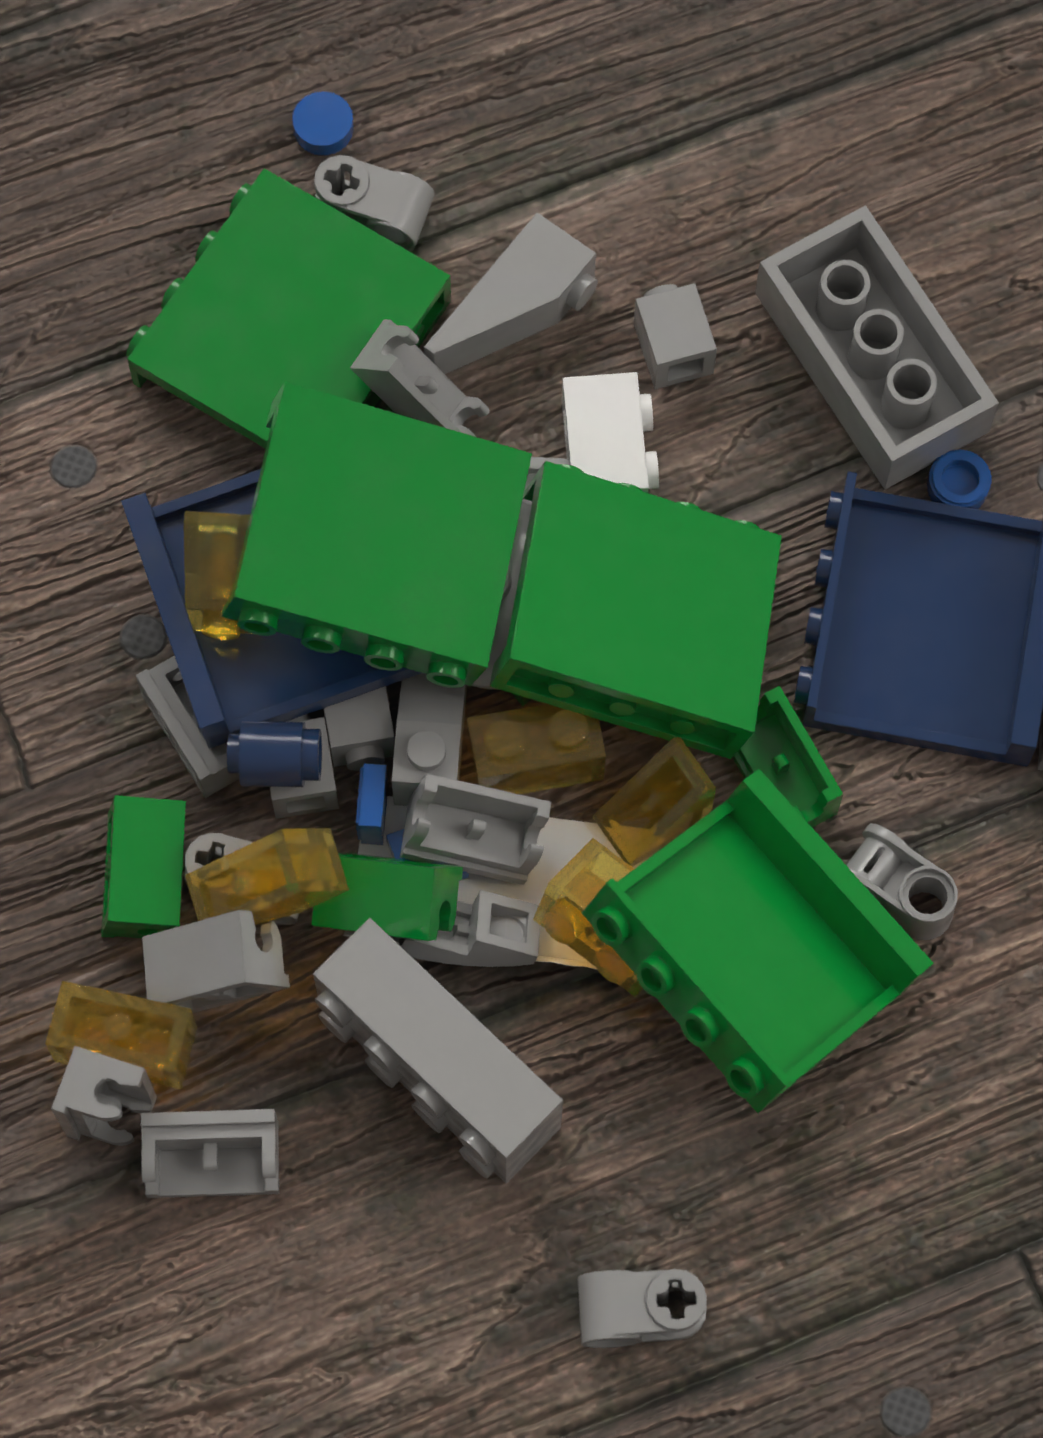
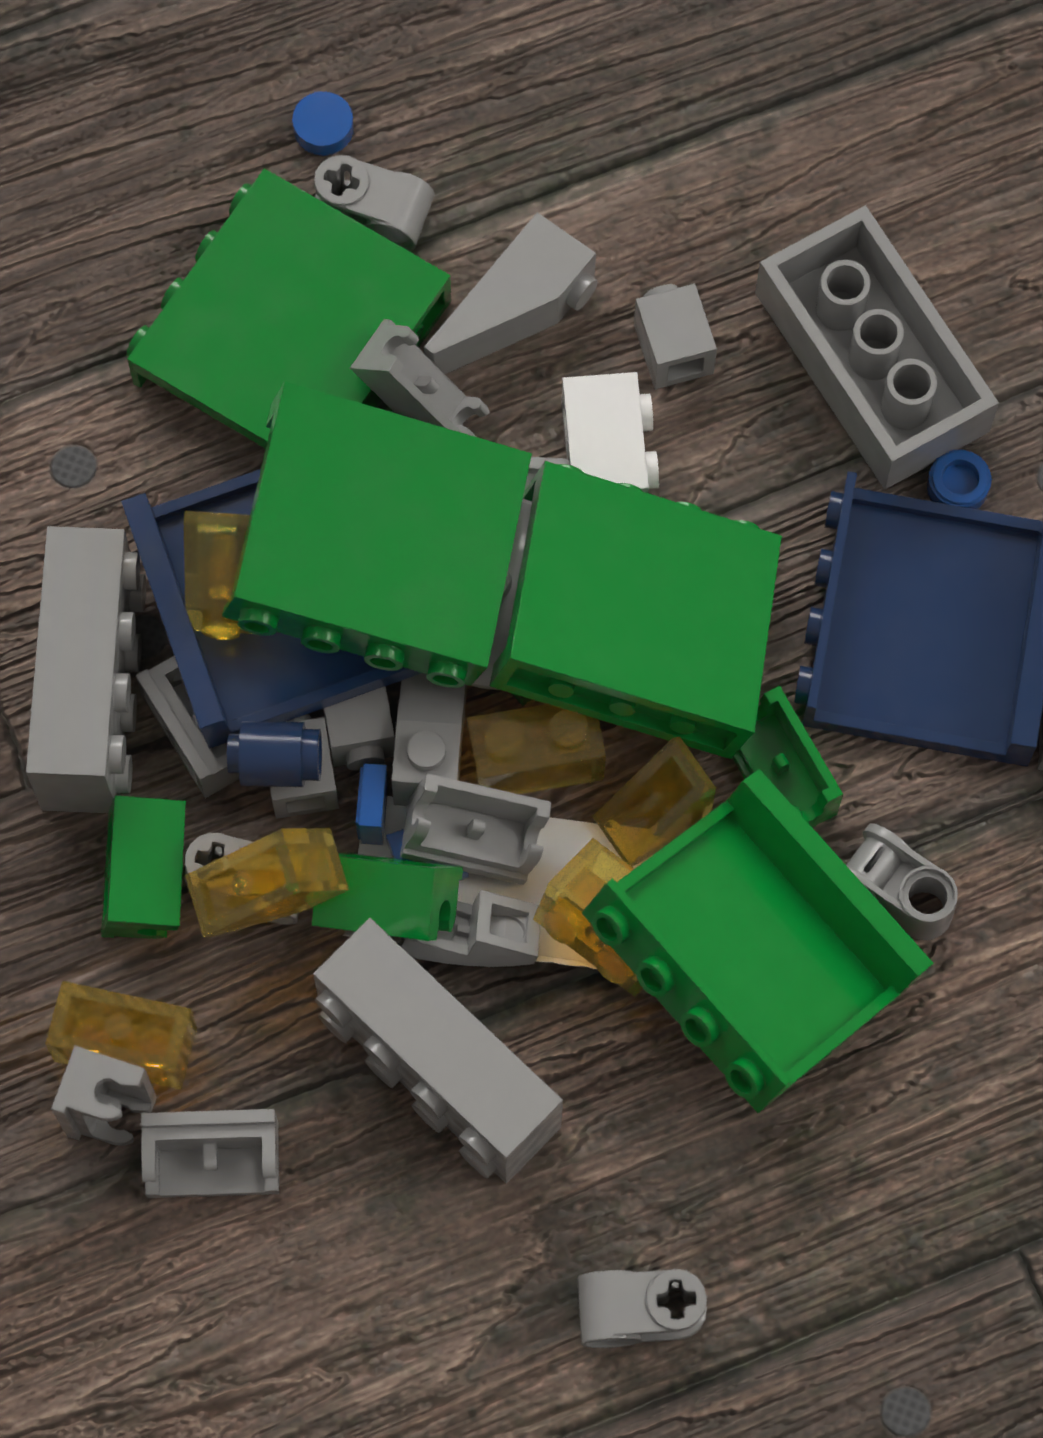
light grey hinge [142,910,290,1013] -> none
none -> light grey brick [26,526,146,813]

